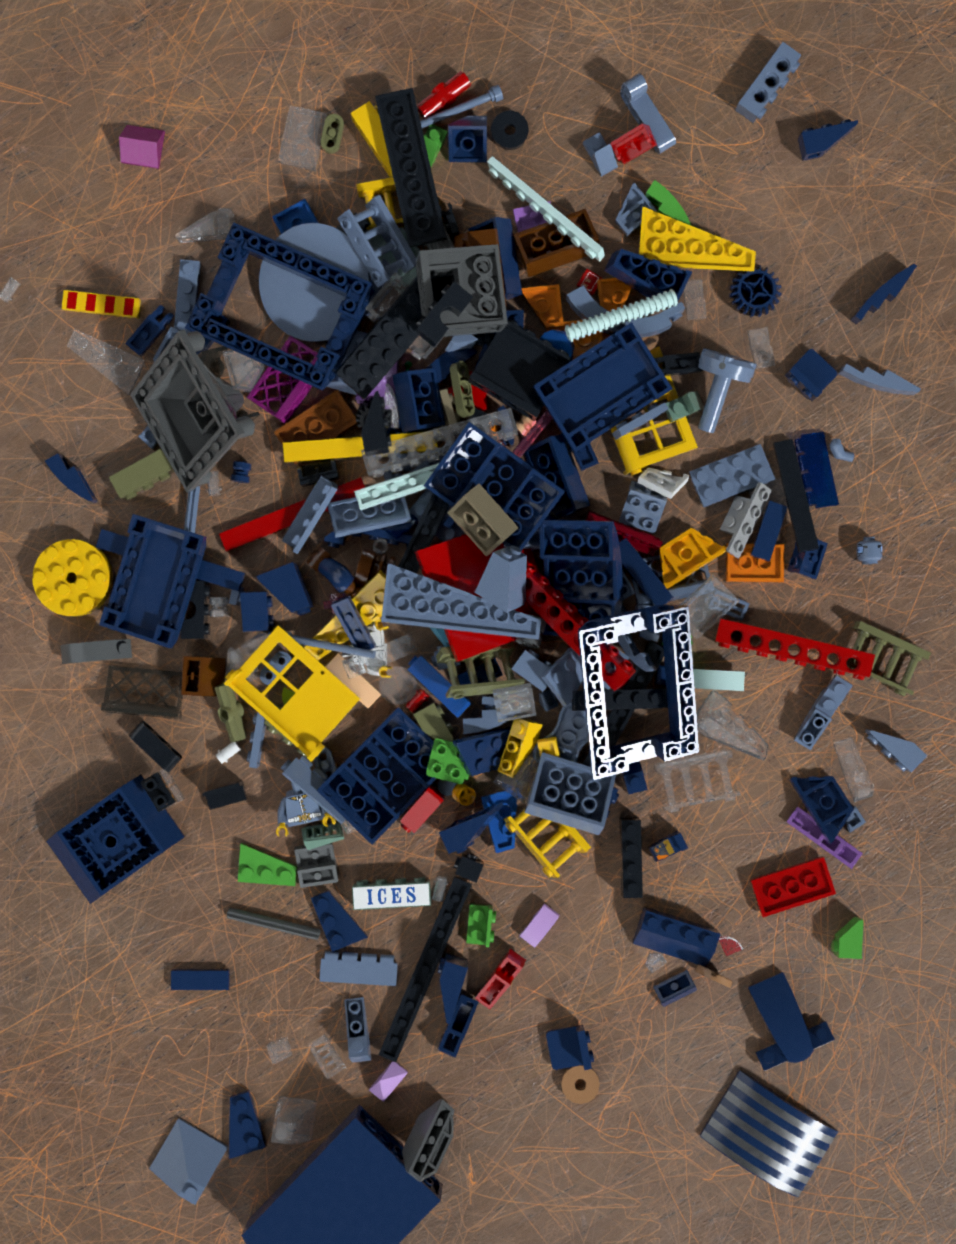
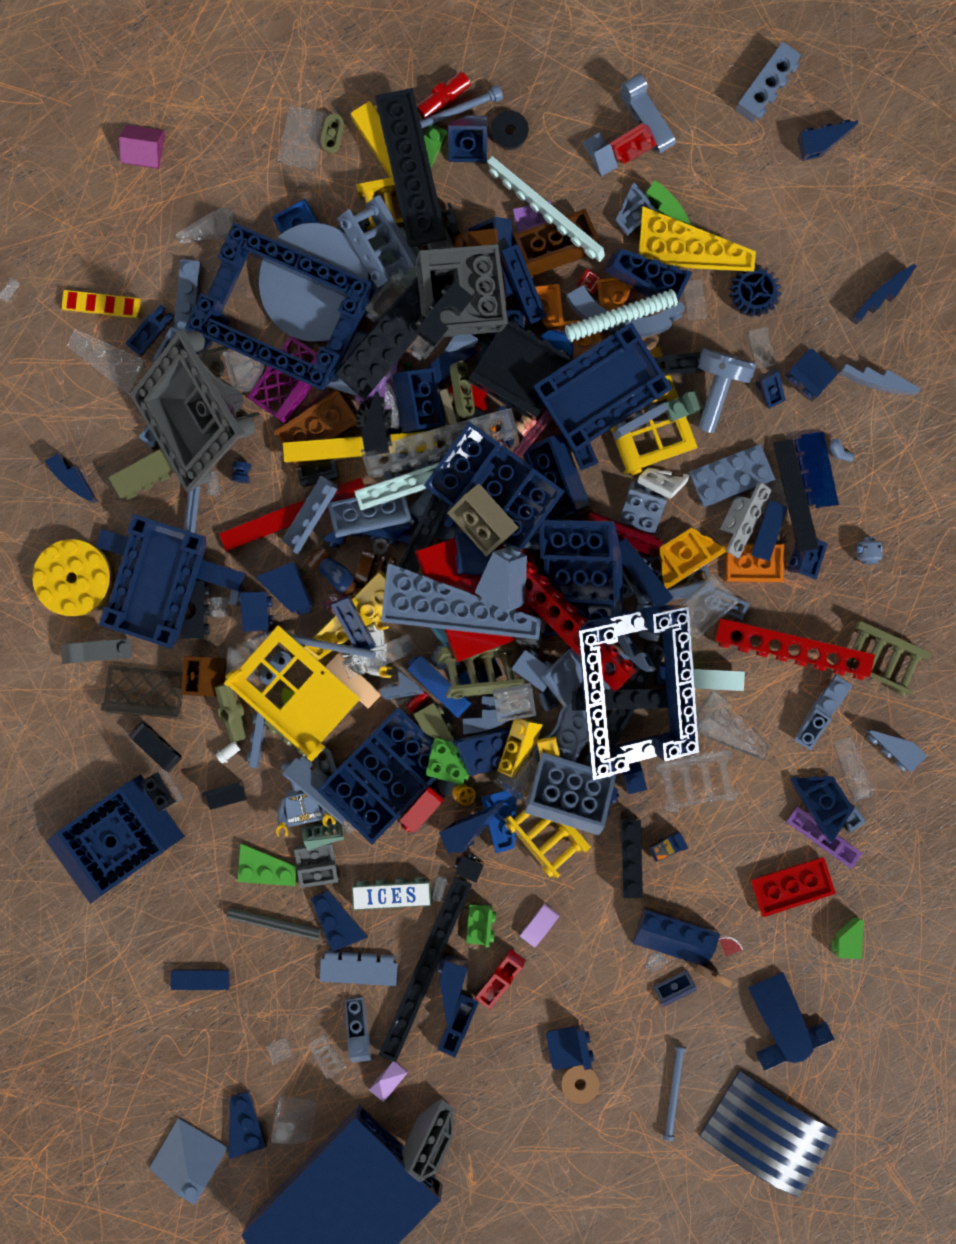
none -> sand blue slope [381,671,424,700]
none -> dark blue slope [455,533,495,576]
none -> dark blue plate [499,244,547,325]
none -> sand blue bar [663,1045,686,1141]
none -> dark blue slope [756,368,786,409]

